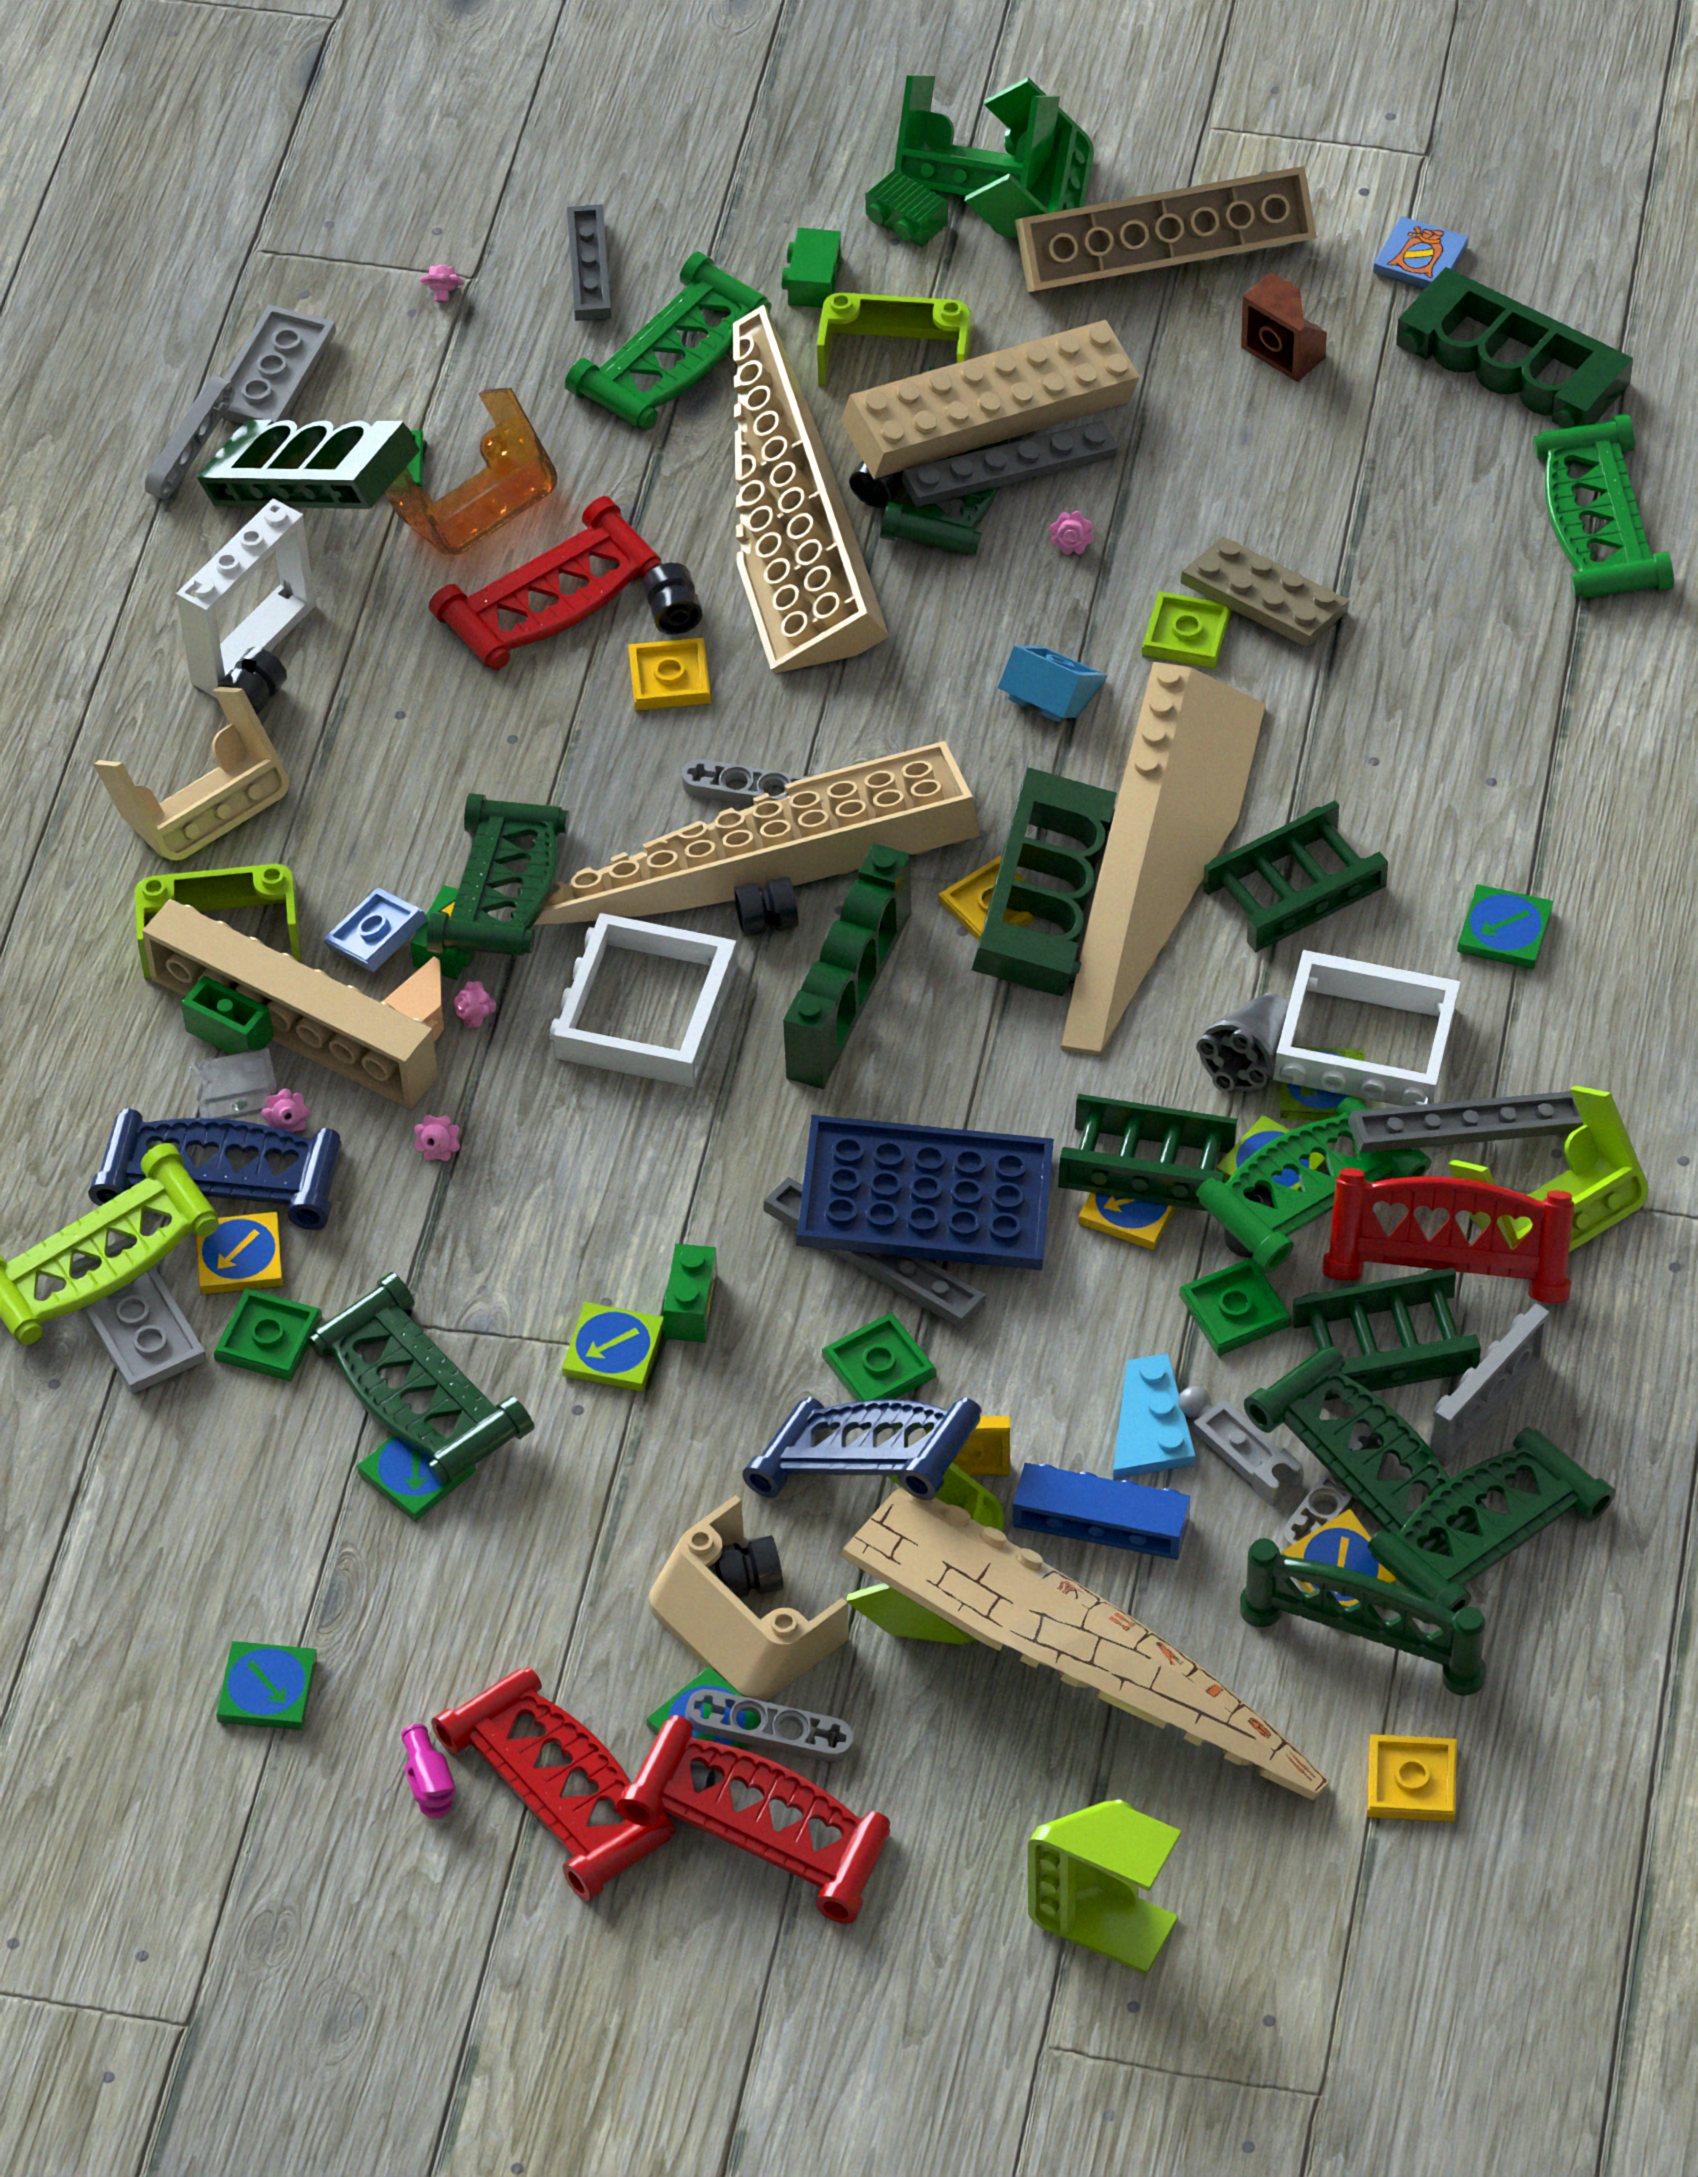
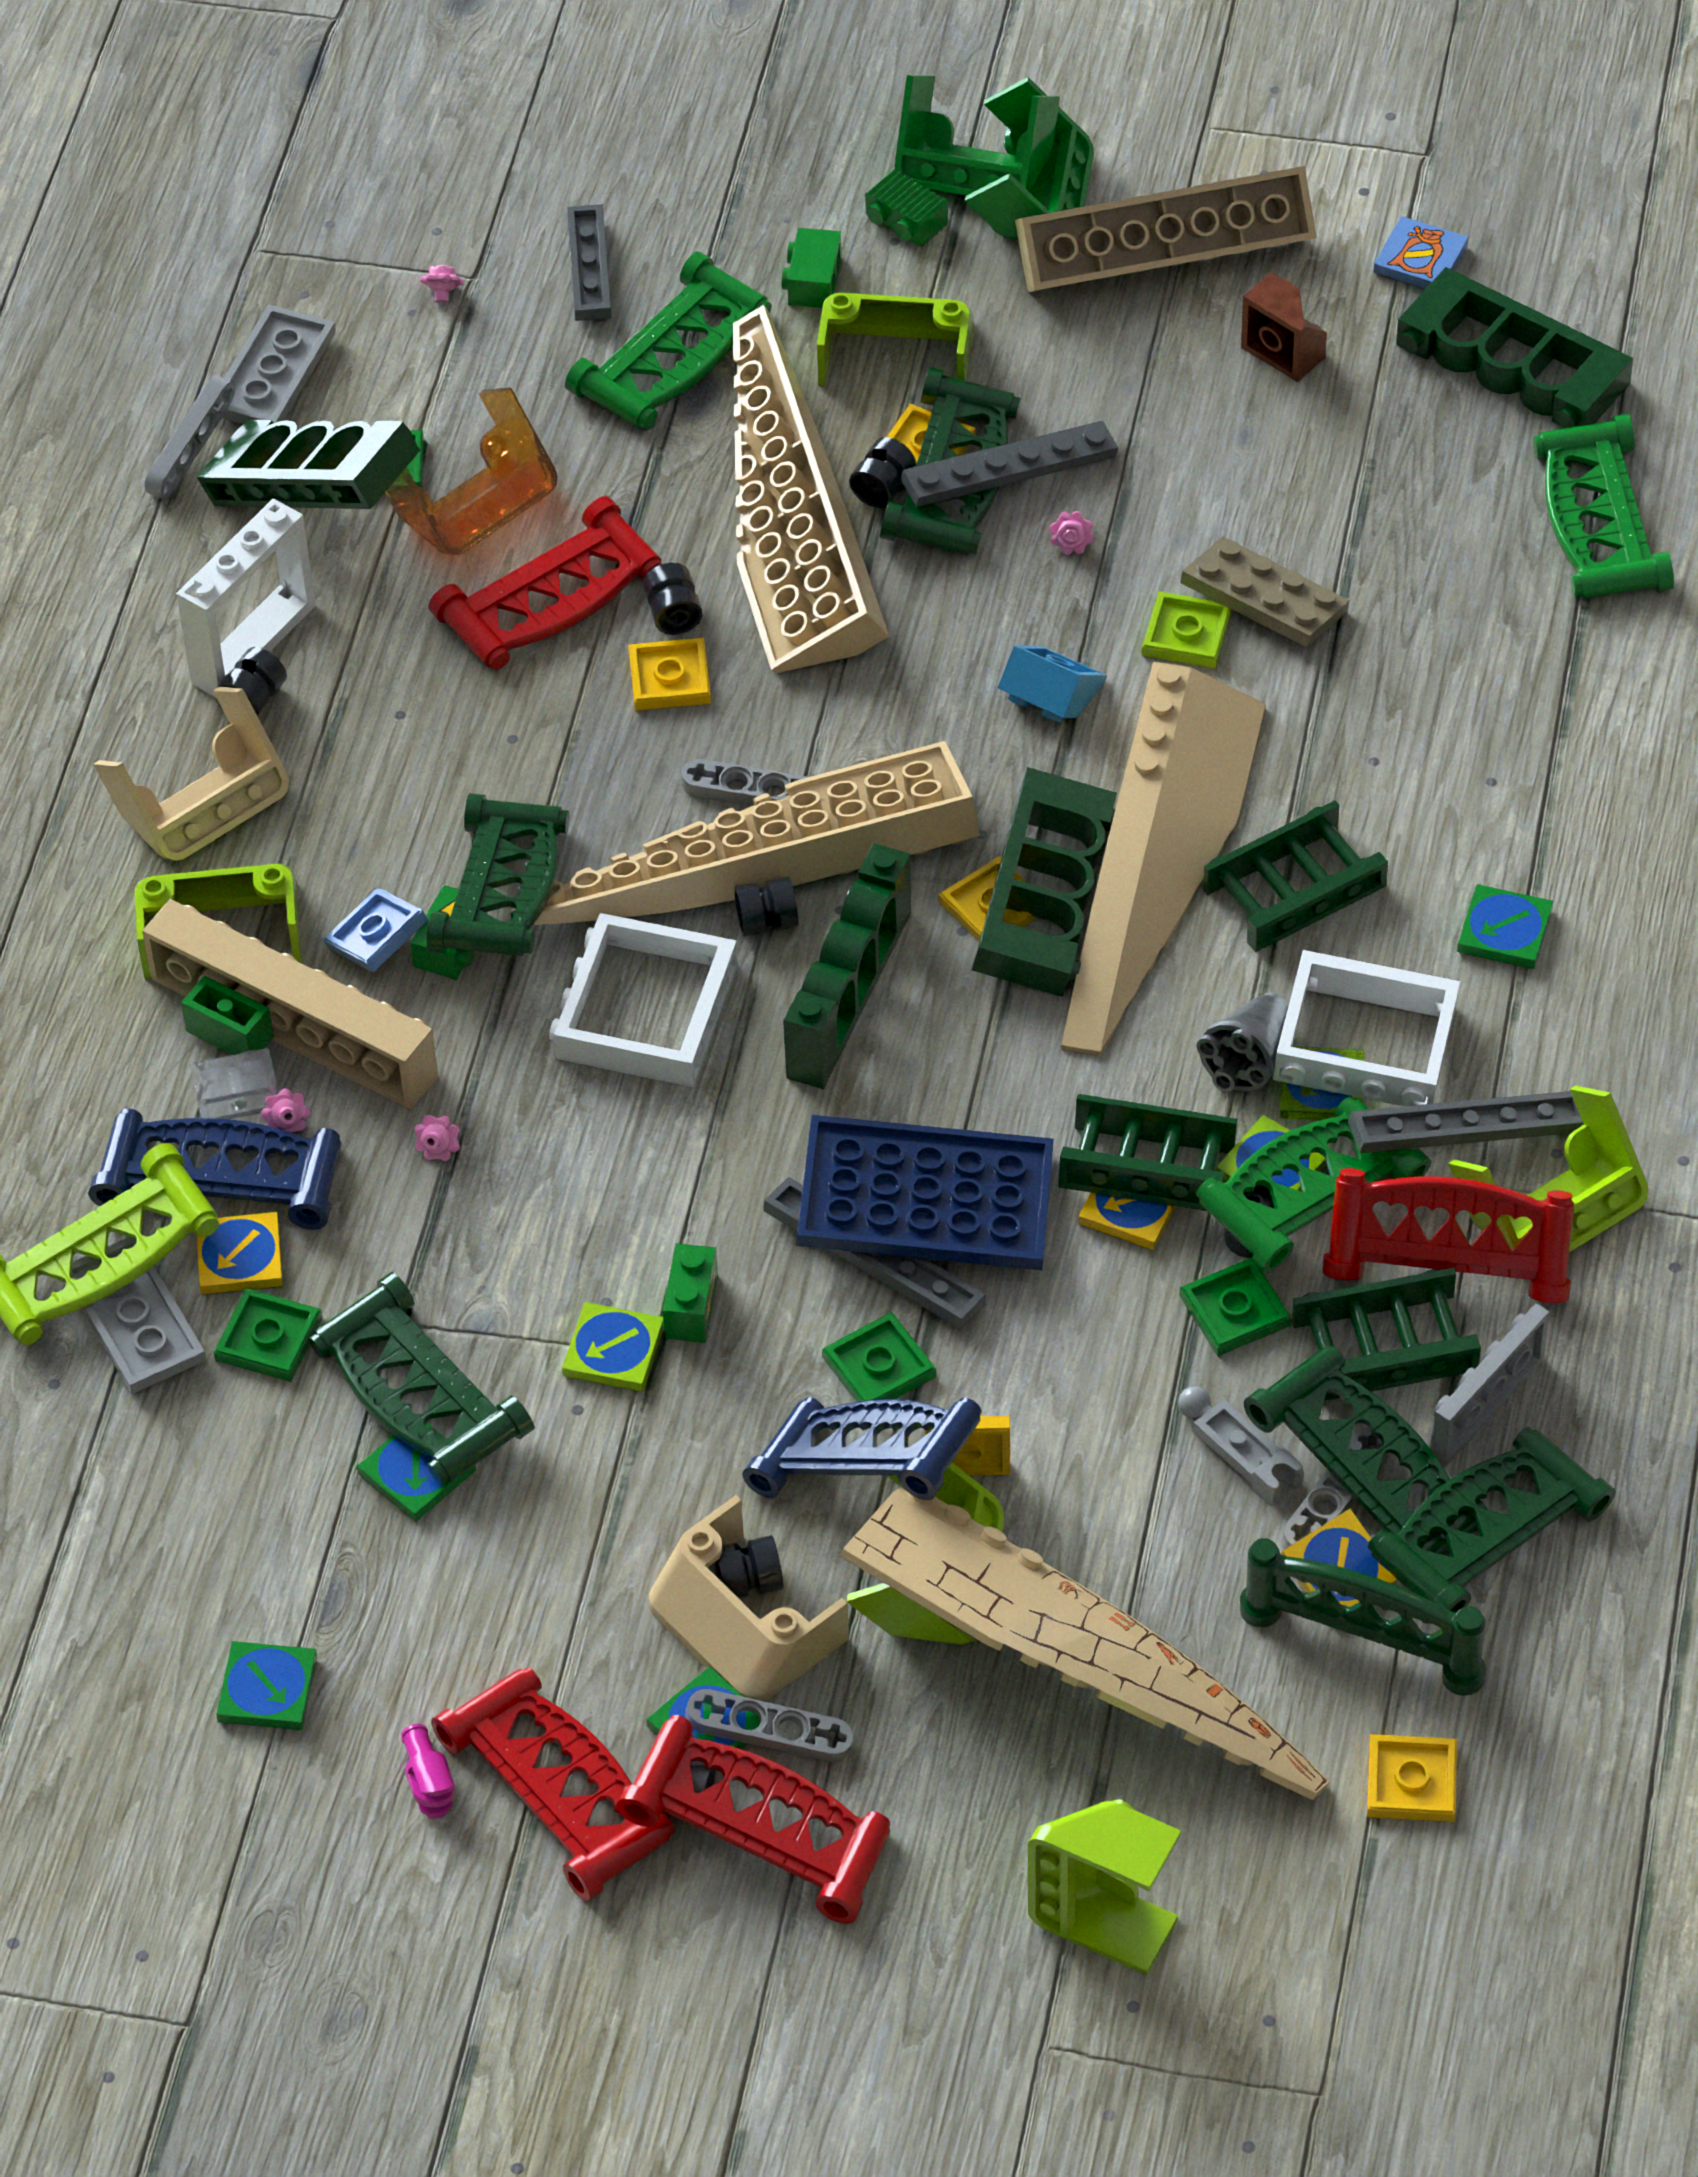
light nougat slope [382,956,444,1041] -> none
bright pink plant [453,981,496,1028] -> none
tan brick [840,319,1140,479] -> none
blue brick [1013,1462,1190,1560] -> none
medium azure wing [1113,1353,1196,1479] -> none

